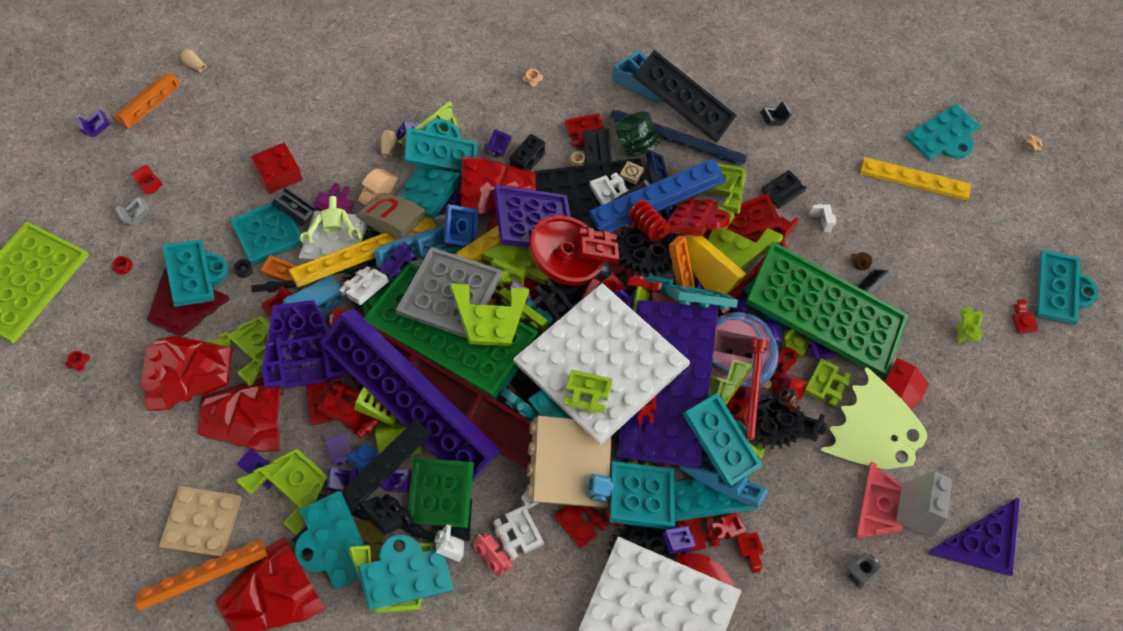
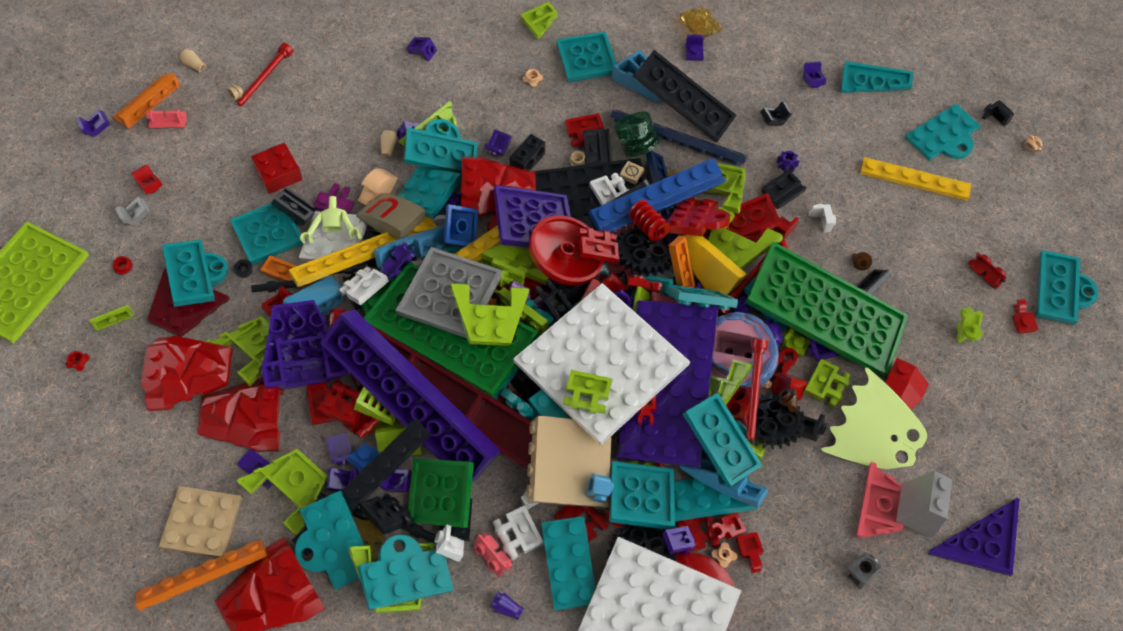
none -> lime slope [89,305,134,331]
none -> coral hinge [146,109,187,128]
none -> tan plate [227,84,243,101]
none -> red piece [237,42,294,106]
none -> dark purple bracket [406,37,437,61]
none -> dark purple cone [490,591,524,620]
none -> lime wing [520,1,558,40]
none -> teal plate [541,516,596,611]
none -> teal plate [556,31,616,82]
none -> clear yellow plate [680,6,722,38]
none -> dark purple bracket [685,35,704,61]
none -> light nougat plate [711,542,738,568]
none -> dark purple gear [776,150,800,173]
none -> dark purple bracket [803,61,826,88]
none -> teal wing [841,61,914,93]
none -> red hinge [968,252,1007,289]
none -> black bracket [982,100,1015,126]

